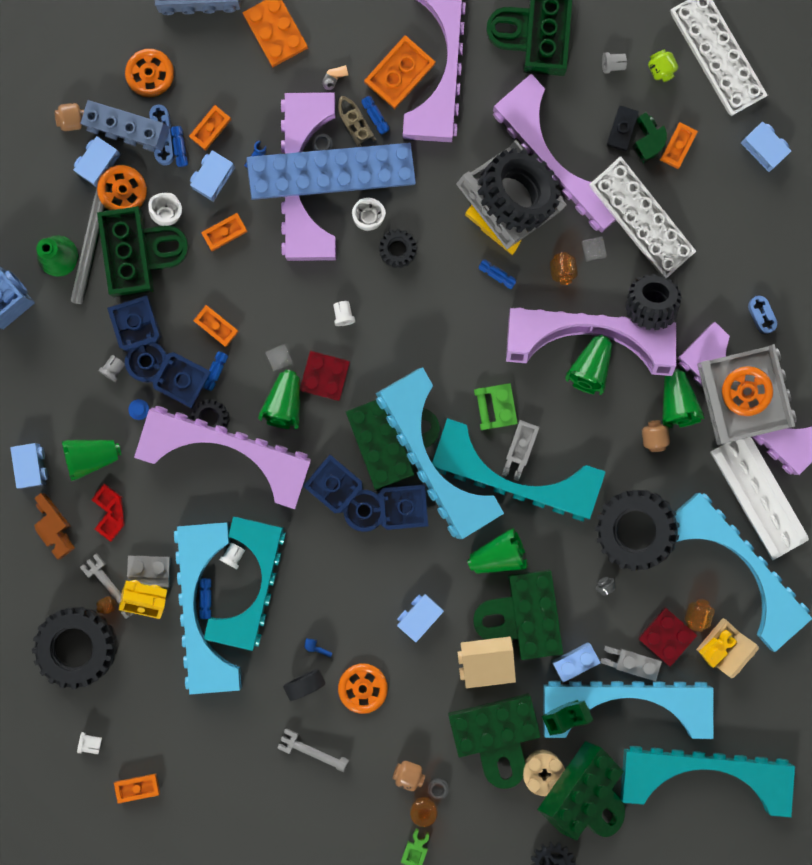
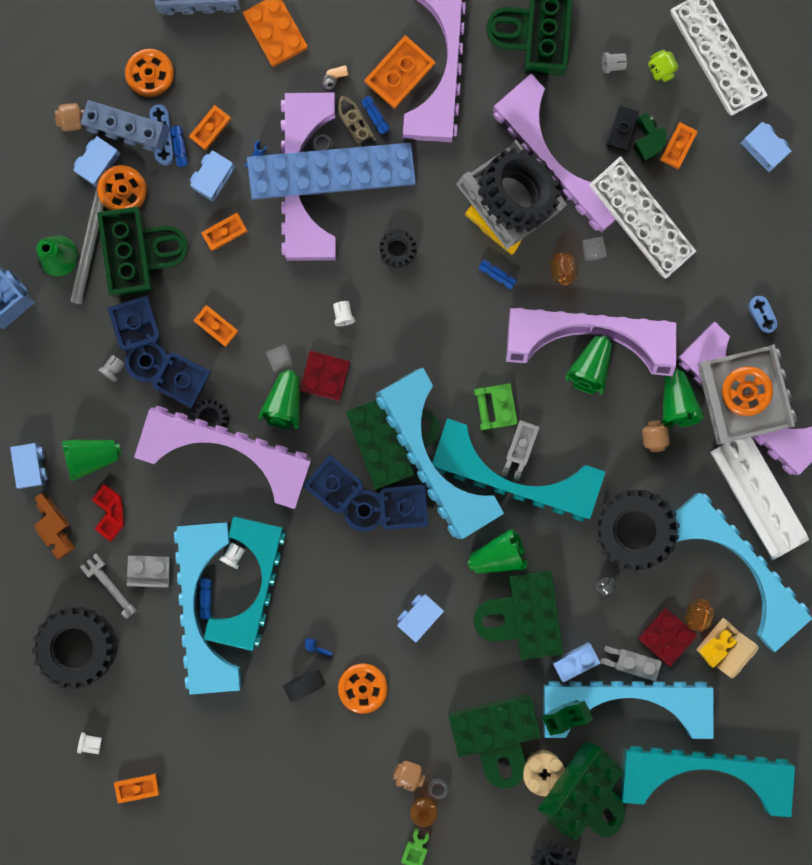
clear orange plate [96,596,117,615] -> none
yellow brick [119,580,167,619] -> none
blue plate [128,399,149,420] -> none
white helmet [148,193,182,226] -> none
blue axle [203,351,228,391] -> none
light grey hinge [277,728,349,772] -> none
white helmet [352,198,386,231] -> none
tan brick [457,637,516,688] -> none
black tyre [625,274,682,330] -> none

